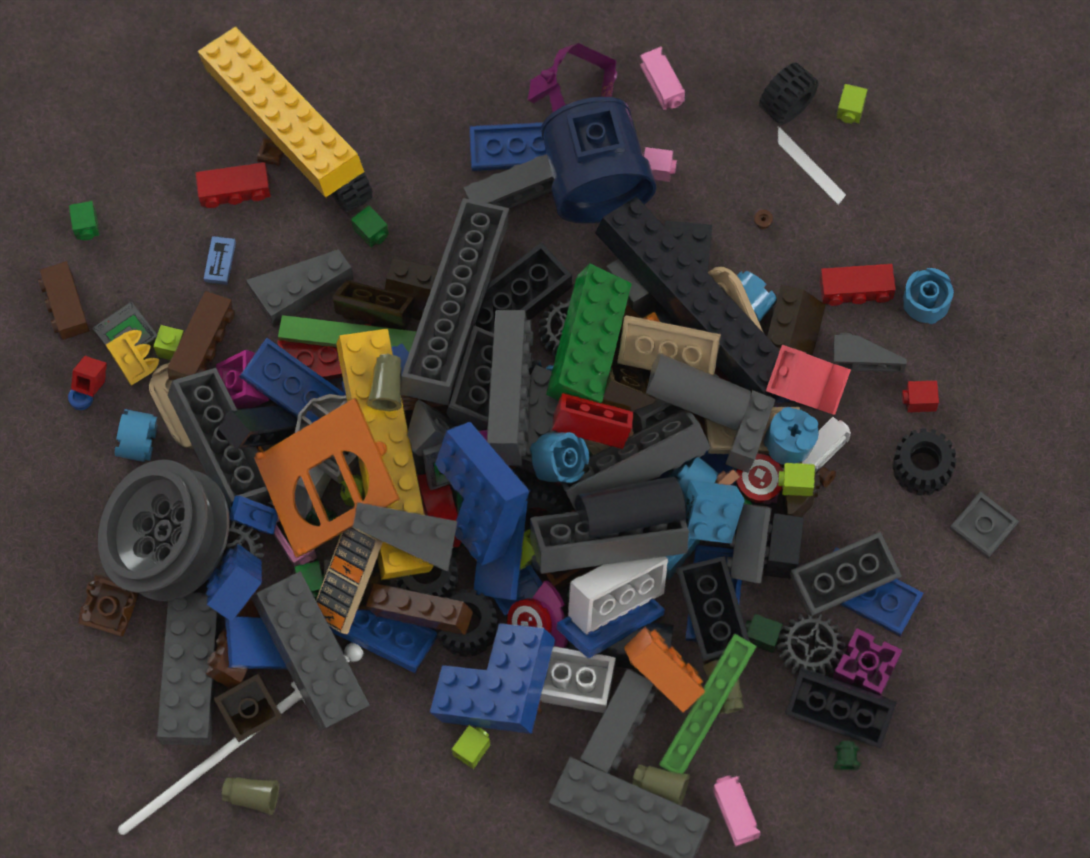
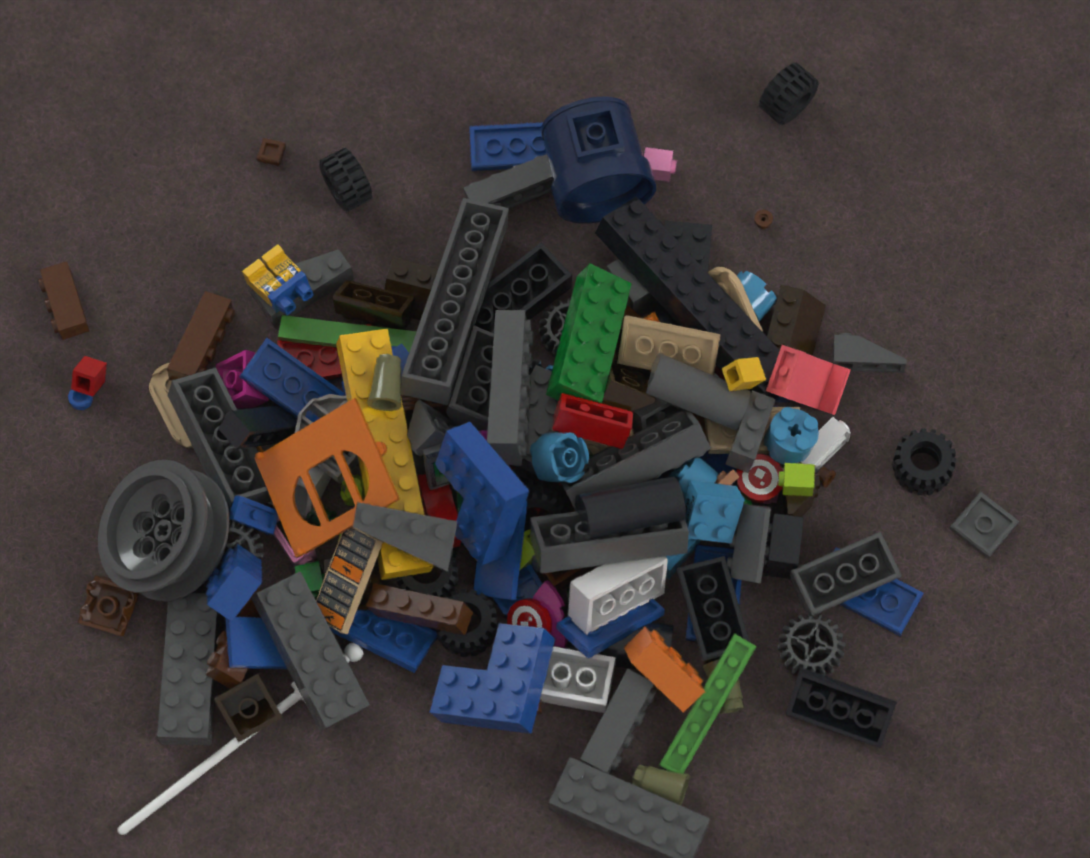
green brick [69,201,100,240] -> none
dark grey tile [93,301,157,348] -> none
yellow plate [105,330,159,385] -> none
dark azure brick [115,409,158,462] -> none
lime brick [154,325,184,360] -> none
red brick [196,162,271,208] -> none
yellow brick [198,27,364,198] -> none
medium blue tile [204,236,236,285] -> none
olive plant [222,777,279,815] -> none
green brick [351,205,389,248] -> none
lime brick [452,725,491,769] -> none
magenta piece [528,43,617,112] -> none
bright pink window [640,47,685,110] -> none
bright pink window [713,776,760,847] -> none
dark green brick [745,614,783,653] -> none
white sticker [778,126,846,205] -> none
red brick [820,264,896,306] -> none
magenta brick [833,629,902,695] -> none
dark green brick [834,741,861,770] -> none
lime brick [837,84,867,123] -> none
red brick [902,381,939,412] -> none
dark azure brick [903,268,954,324] -> none
none -> hips [242,244,314,315]
none -> yellow brick [722,357,766,391]

